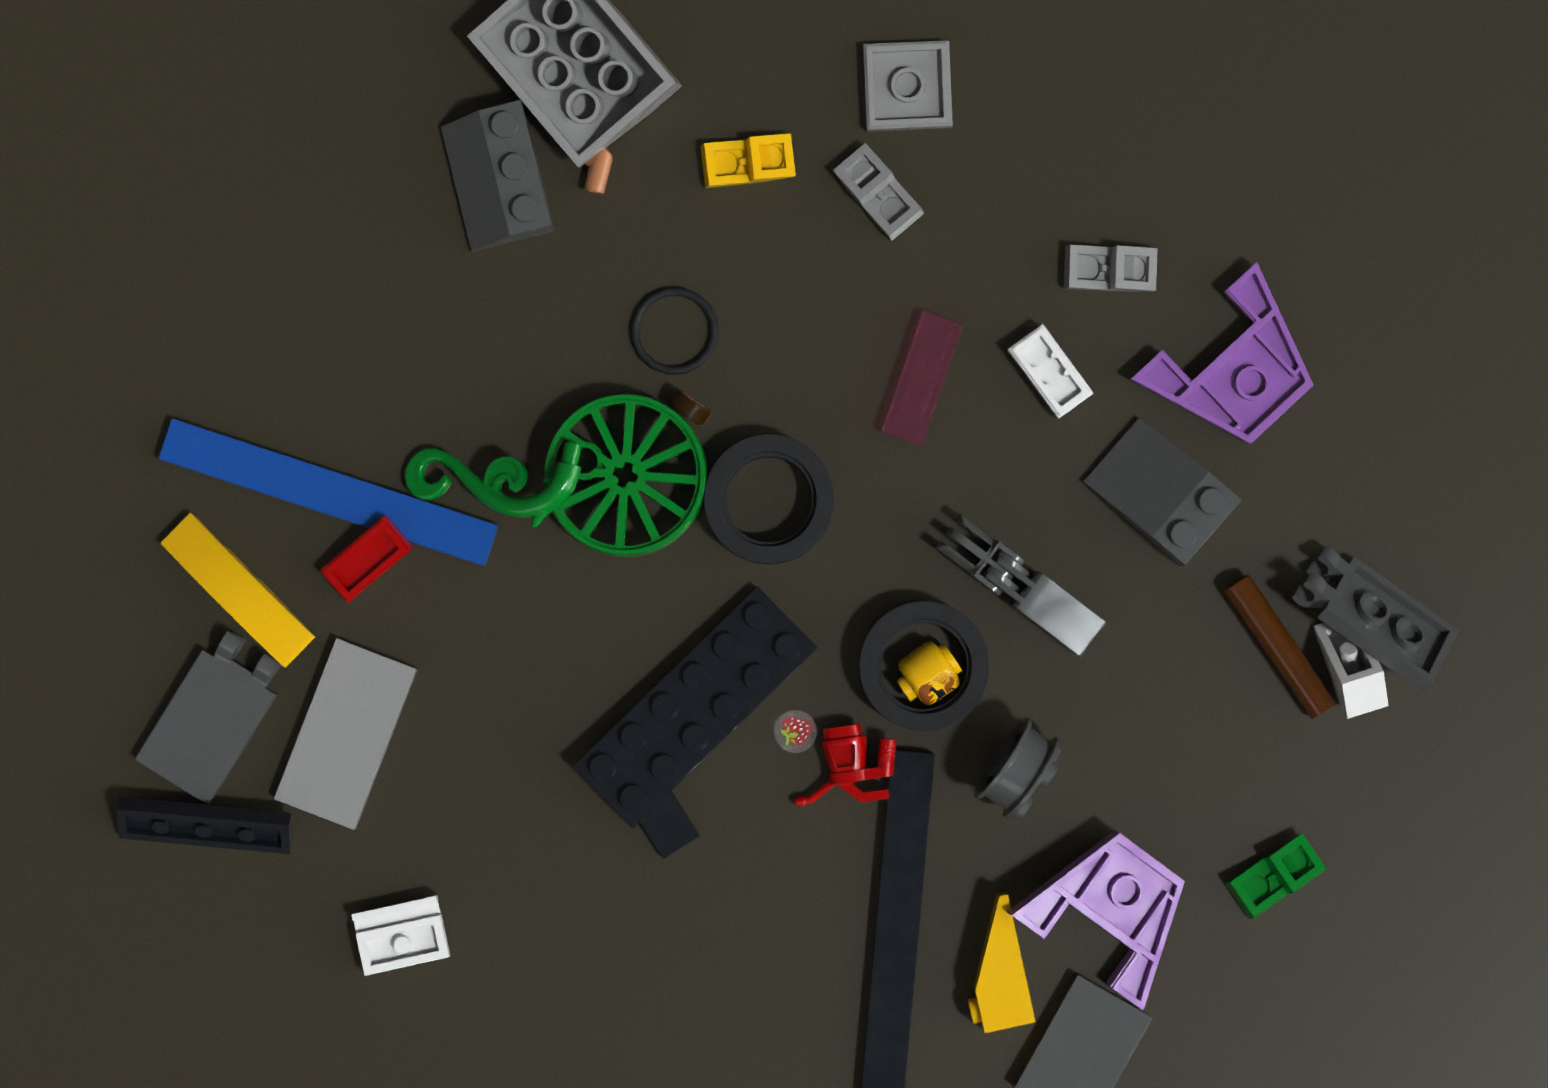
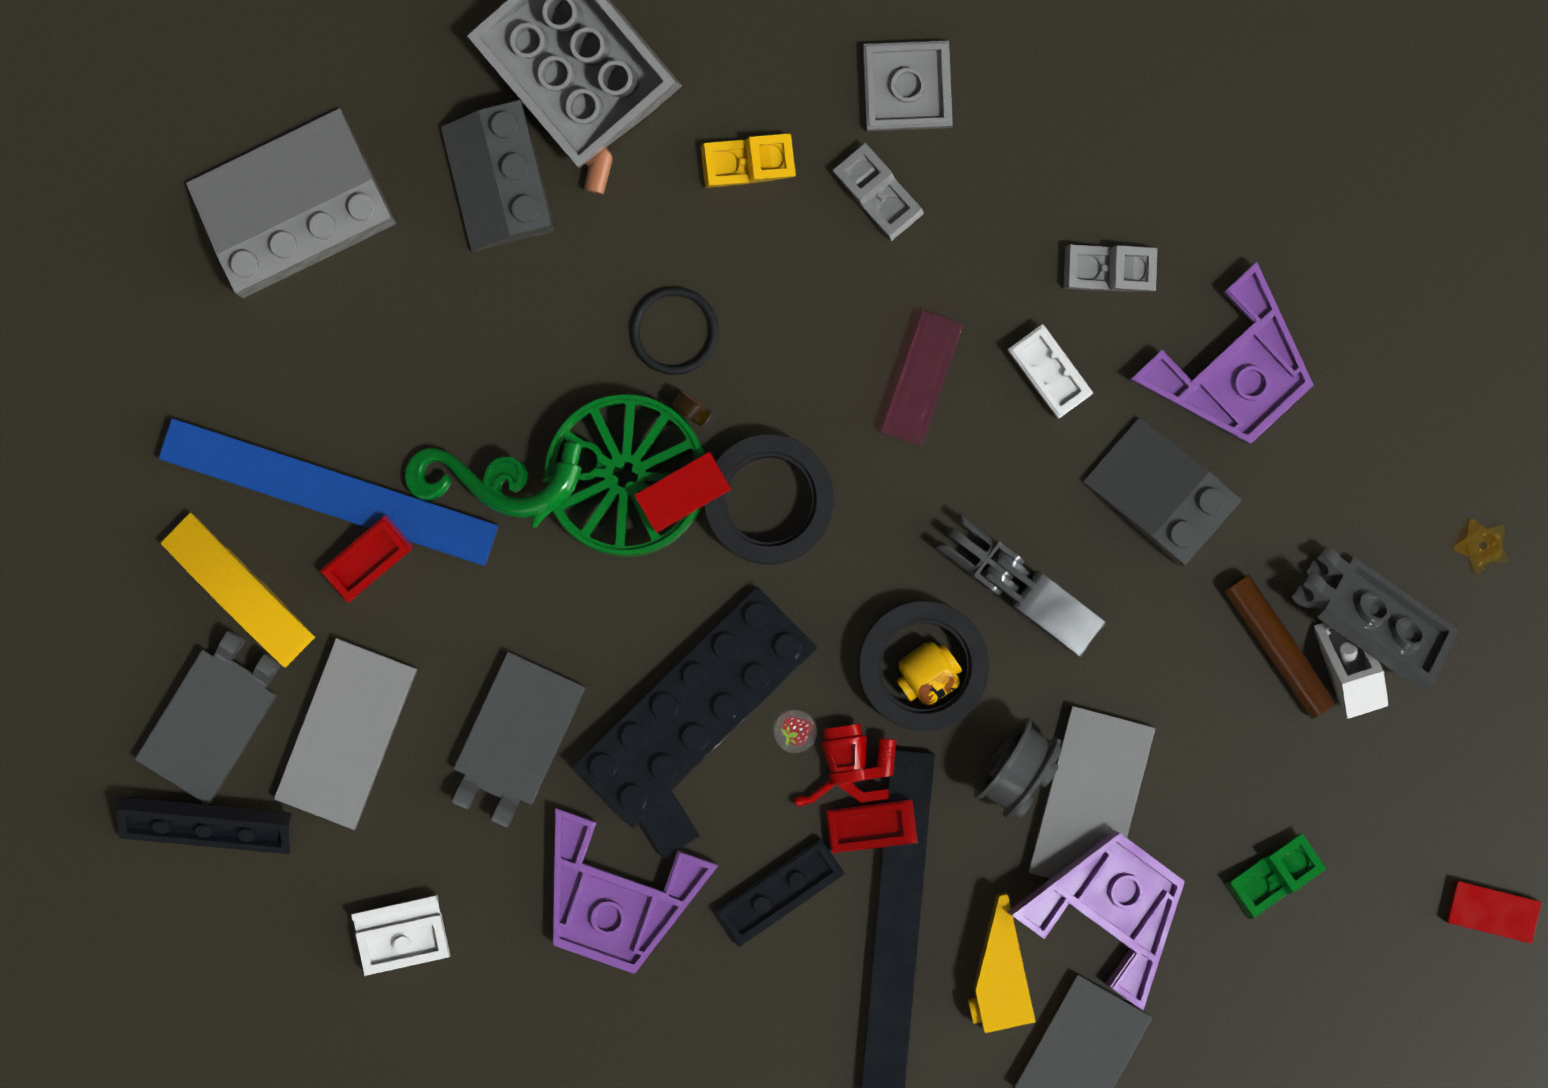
none -> light grey slope [186,108,397,298]
none -> dark grey tile [452,652,586,828]
none -> medium lavender wing [553,808,719,974]
none -> red tile [634,452,731,533]
none -> black tile [715,838,845,947]
none -> red tile [826,800,918,854]
none -> light grey tile [1028,706,1156,879]
none -> red tile [1445,880,1542,944]
none -> clear yellow plate [1454,519,1509,575]

